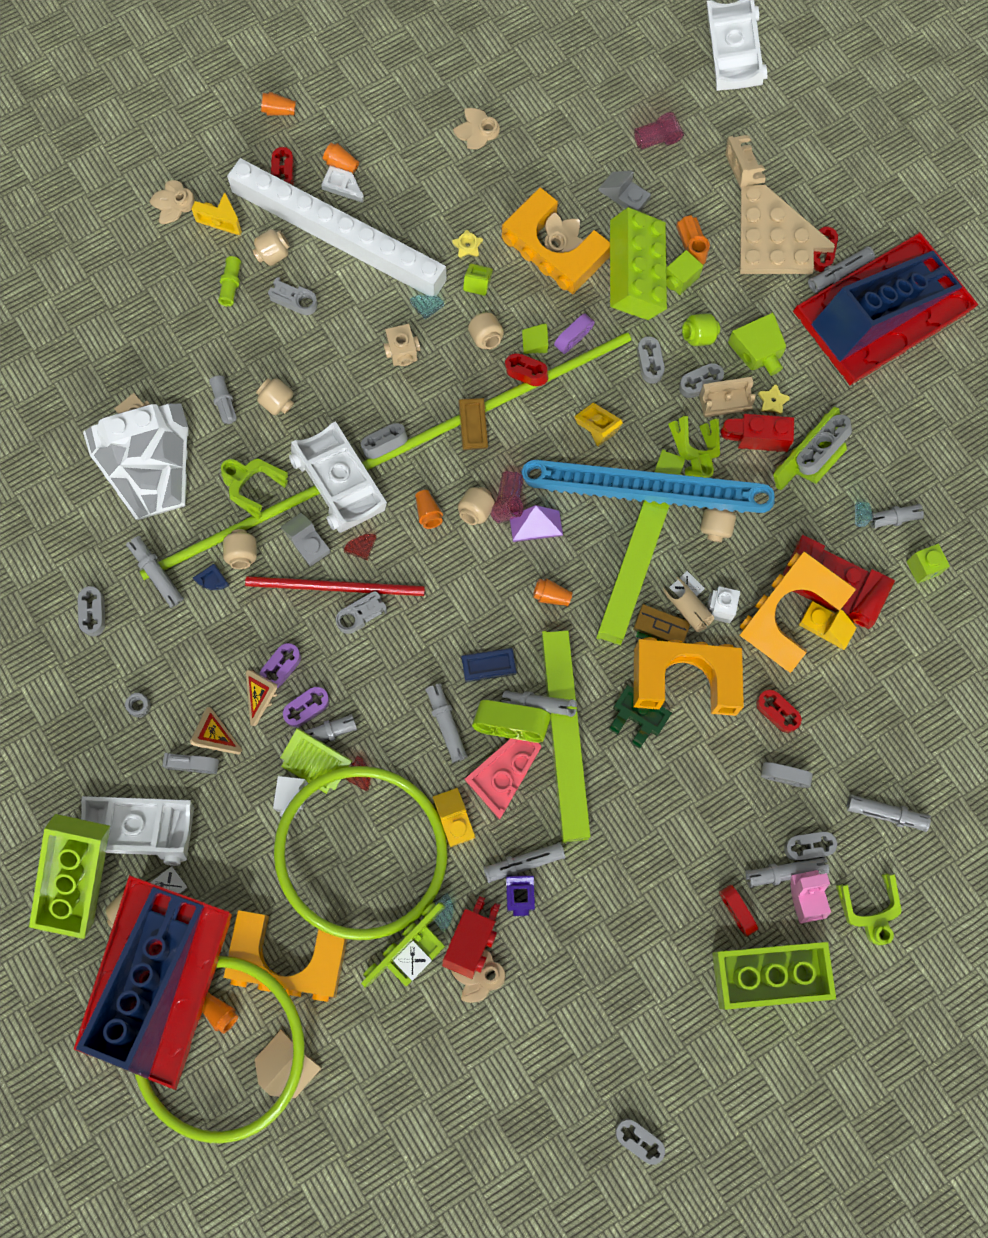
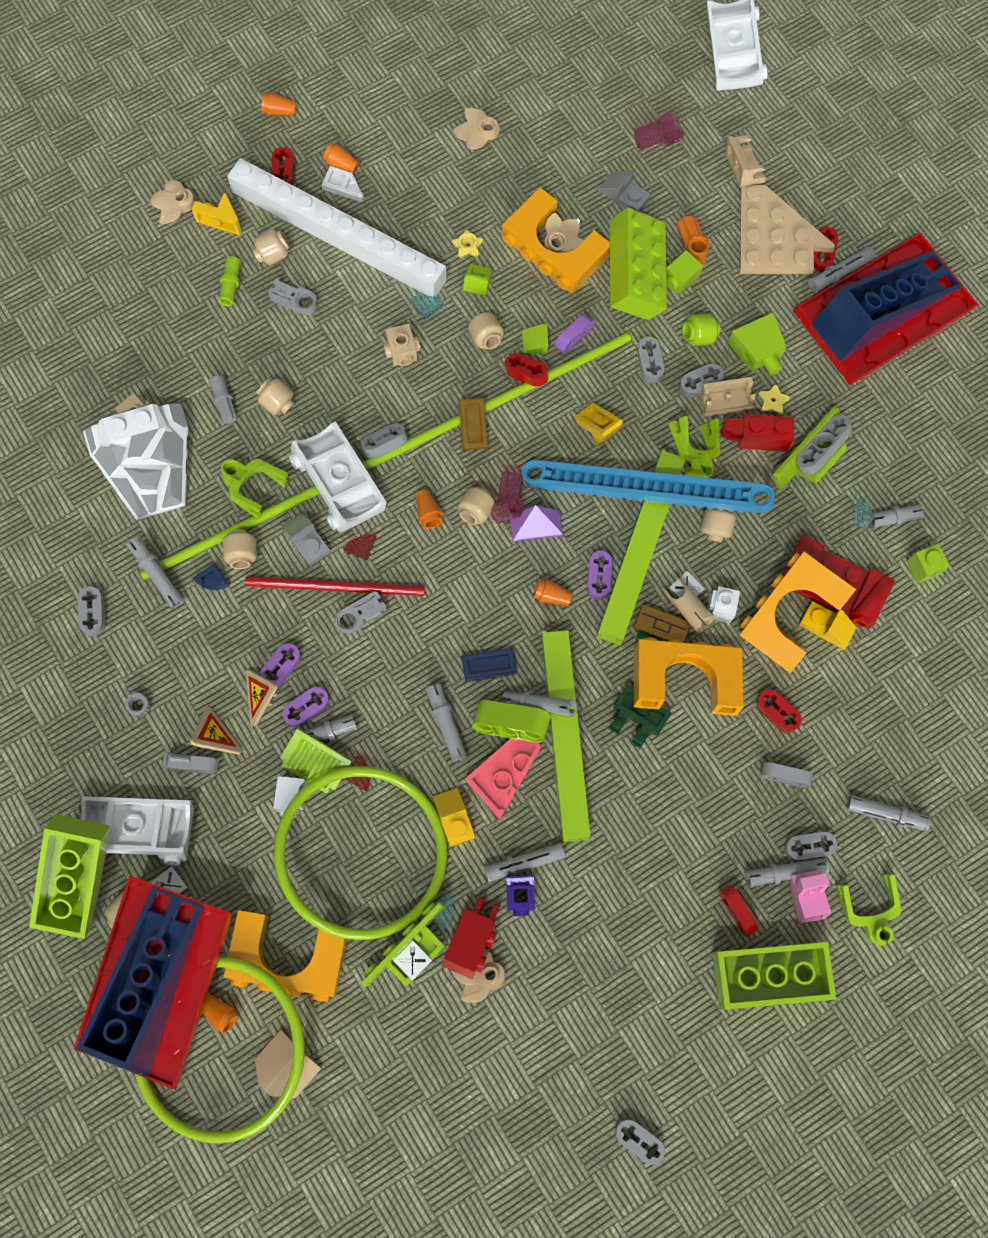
none -> medium lavender beam [587,551,613,600]

